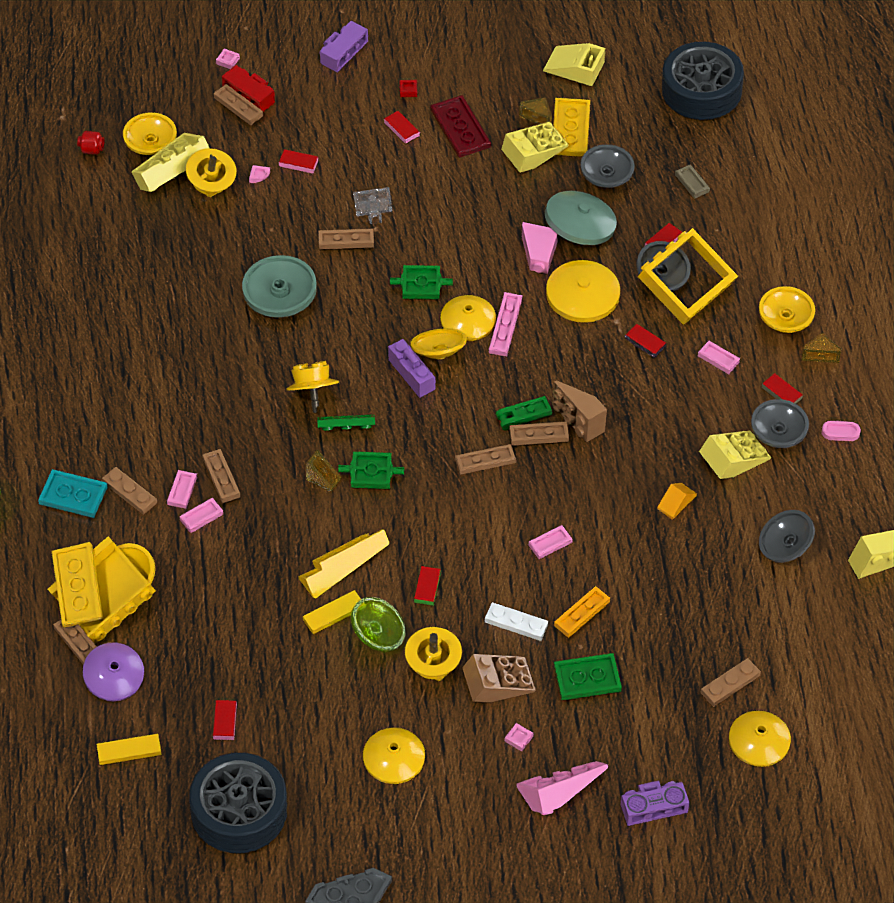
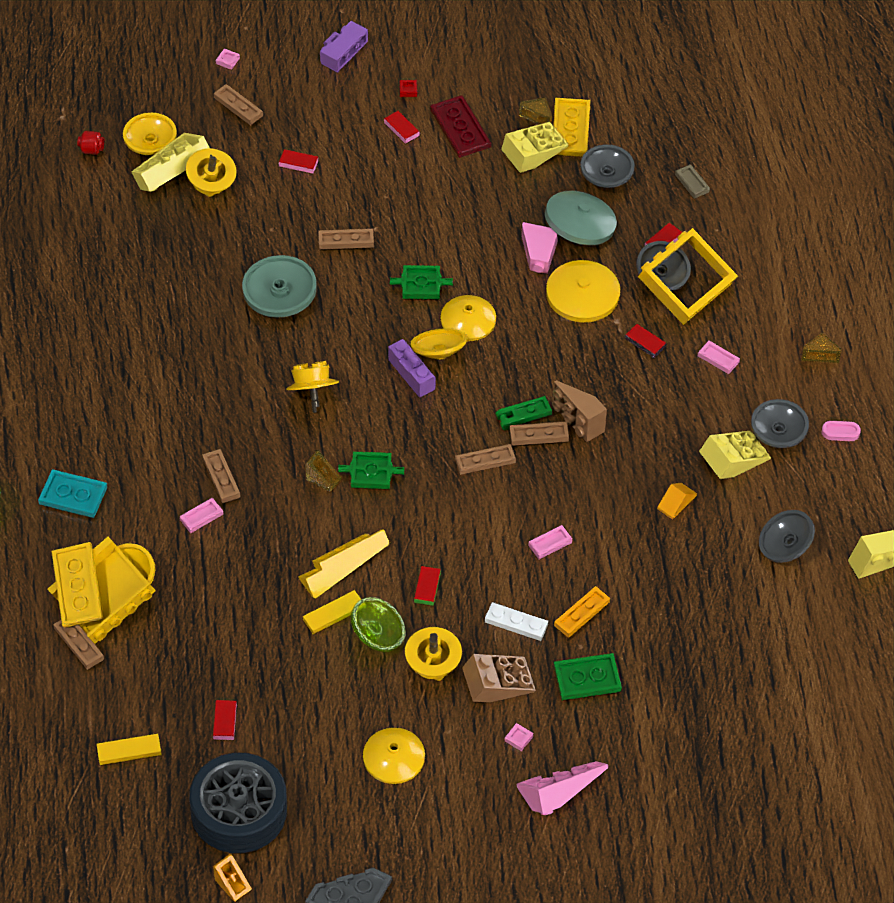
medium lavender dish [83,643,144,701] -> none
medium nougat plate [102,467,157,515] -> none
bright pink tile [167,470,197,509] -> none
red piece [222,65,275,112] -> none
bright pink tile [249,165,271,183] -> none
green plate [317,414,375,430] -> none
clear brick [353,187,392,224] -> none
bright pink tile [489,292,523,357] -> none
light yellow slope [543,43,605,86] -> none
medium lavender piece [621,781,689,826] -> none
wheel [662,42,744,120] -> none
medium nougat plate [700,658,761,707] -> none
yellow dish [729,711,791,767] -> none
yellow dish [759,286,815,333] -> none
red tile [762,373,803,404] -> none
none -> light orange slope [213,854,252,901]

